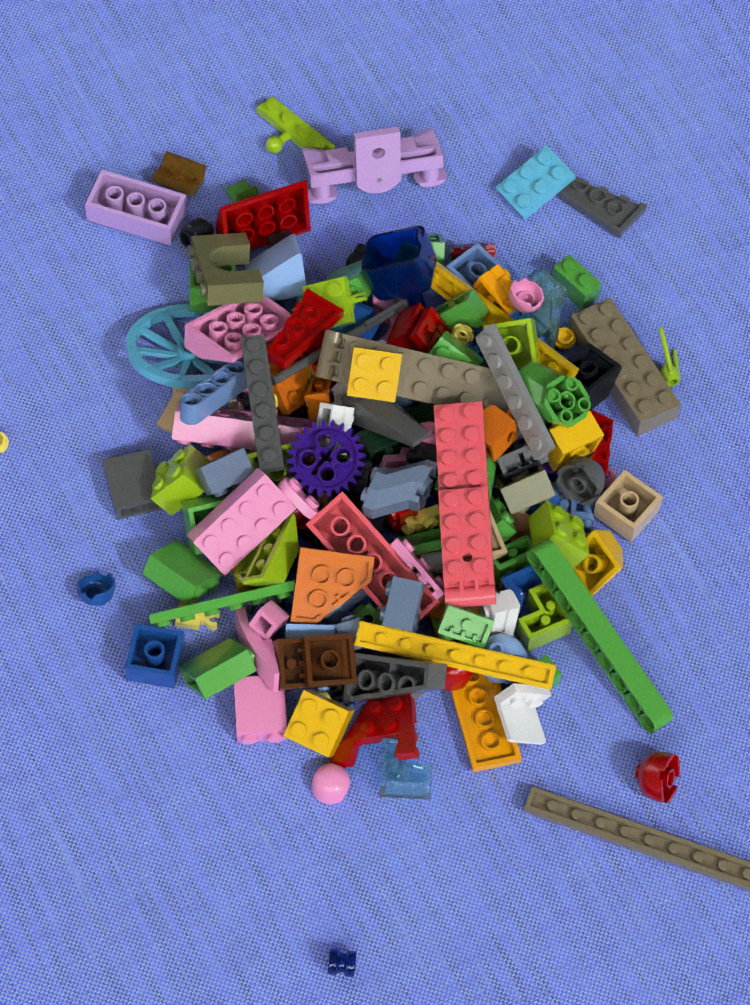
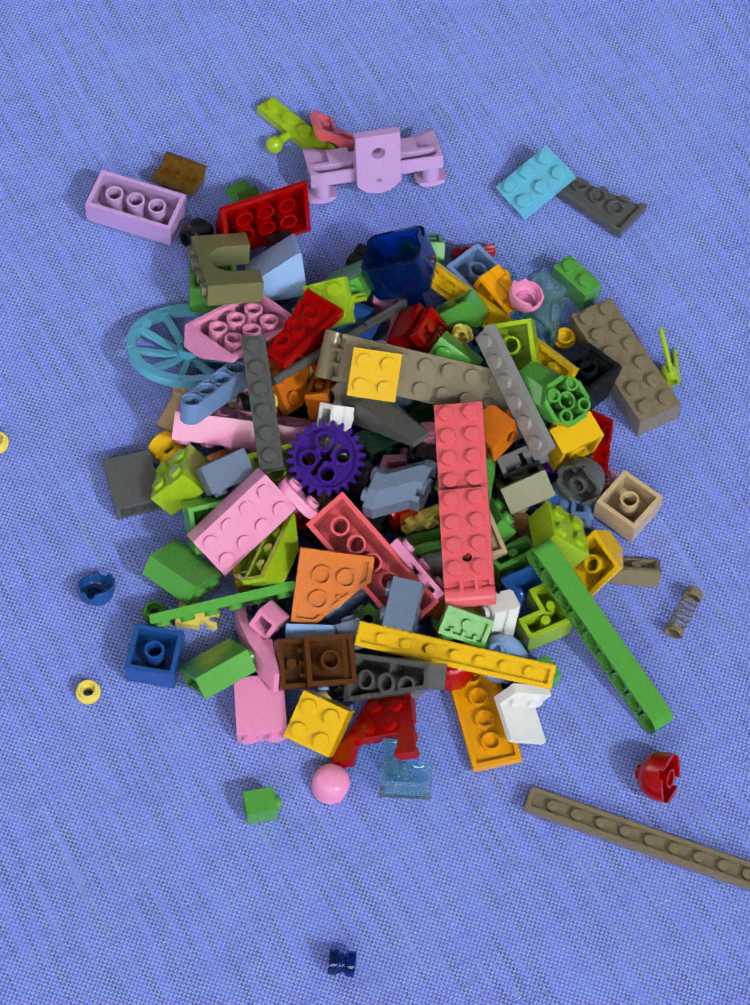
none -> light yellow plate [76,680,101,704]
none -> bright green plate [142,600,167,625]
none -> yellow wheel [148,430,186,463]
none -> bright green brick [243,786,282,825]
none -> coral plate [309,110,354,151]
none -> dark tan slope [611,557,661,587]
none -> dark tan piece [664,586,703,639]

